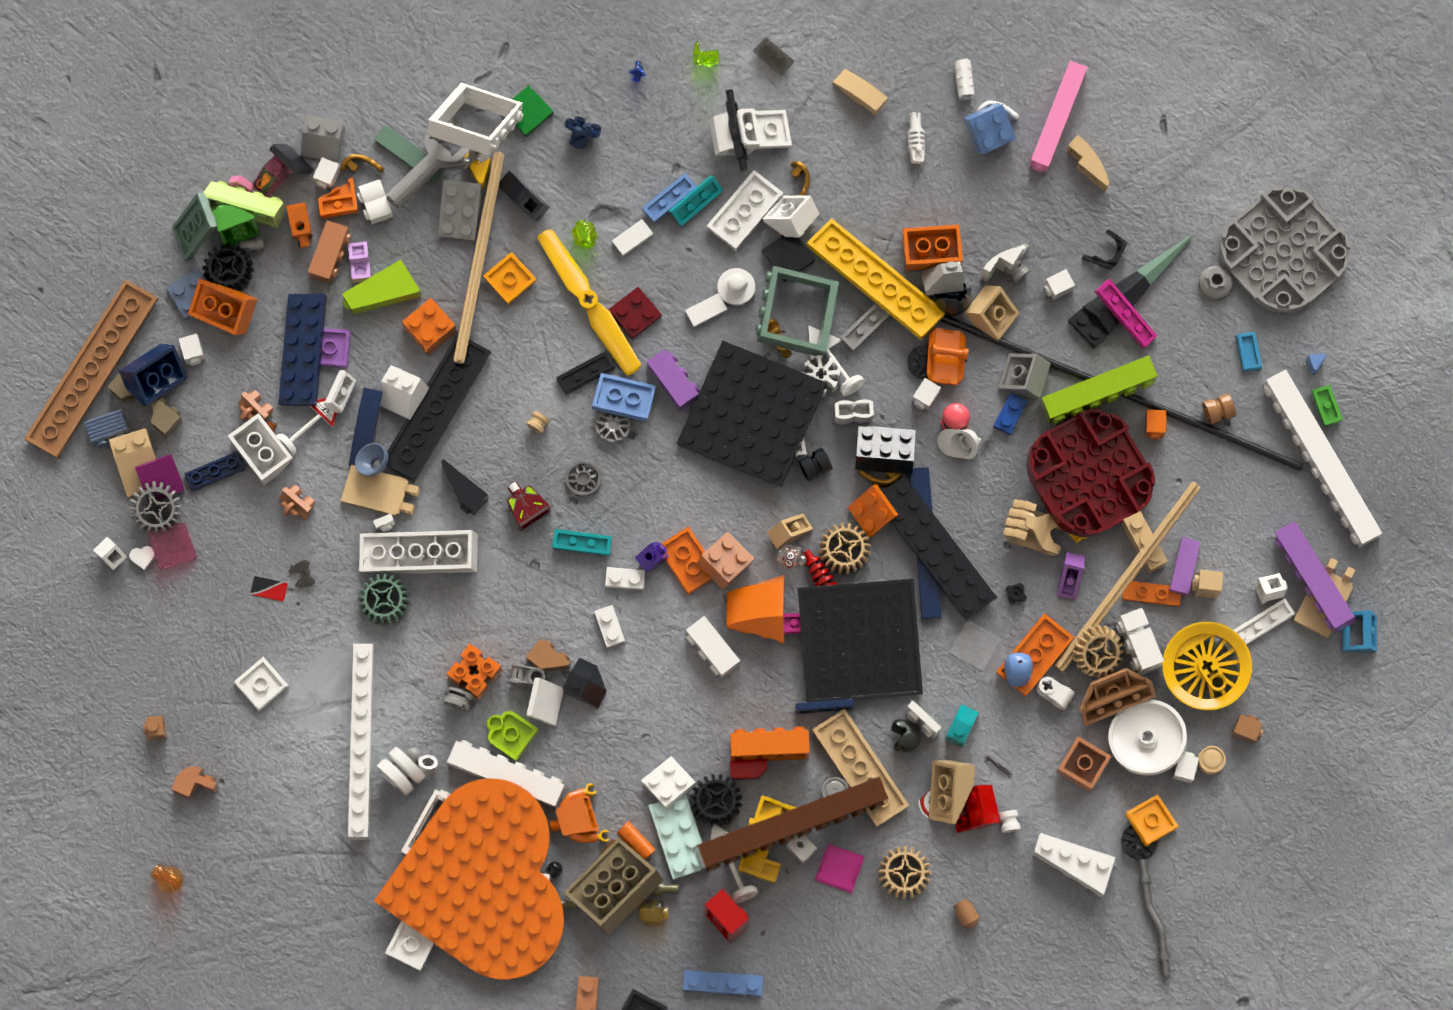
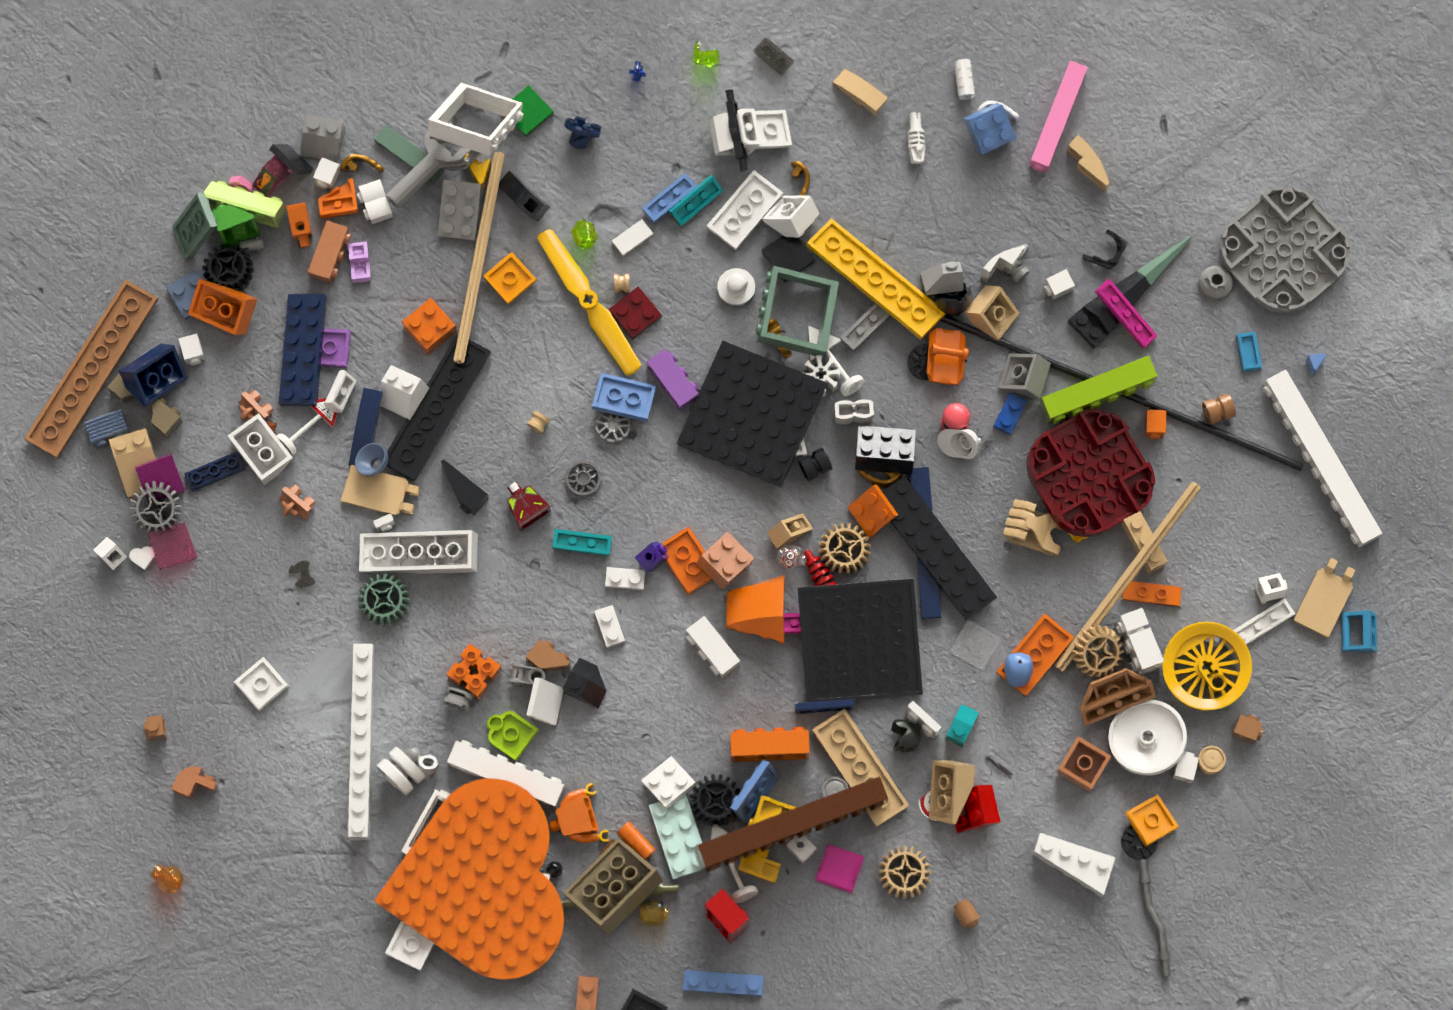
sticker [250,576,288,601] -> none
lime slope [342,260,422,315] -> none
black tile [556,351,615,395] -> none
white tile [685,293,727,328] -> none
red piece [730,759,767,780] -> none
orange brick [902,224,963,271] -> none
white brick [912,378,941,411] -> none
white wheel [999,810,1021,833] -> none
black plate [1005,583,1027,604] -> none
white piece [1036,677,1075,710] -> none
medium lavender slope [1057,552,1085,600] -> none
medium lavender tile [1169,537,1200,596] -> none
tan brick [1191,570,1223,599] -> none
medium lavender brick [1274,521,1356,633] -> none
bright green plate [1311,385,1343,427] -> none
none -> tan wheel [614,274,630,293]
none -> medium blue plate [730,759,780,824]

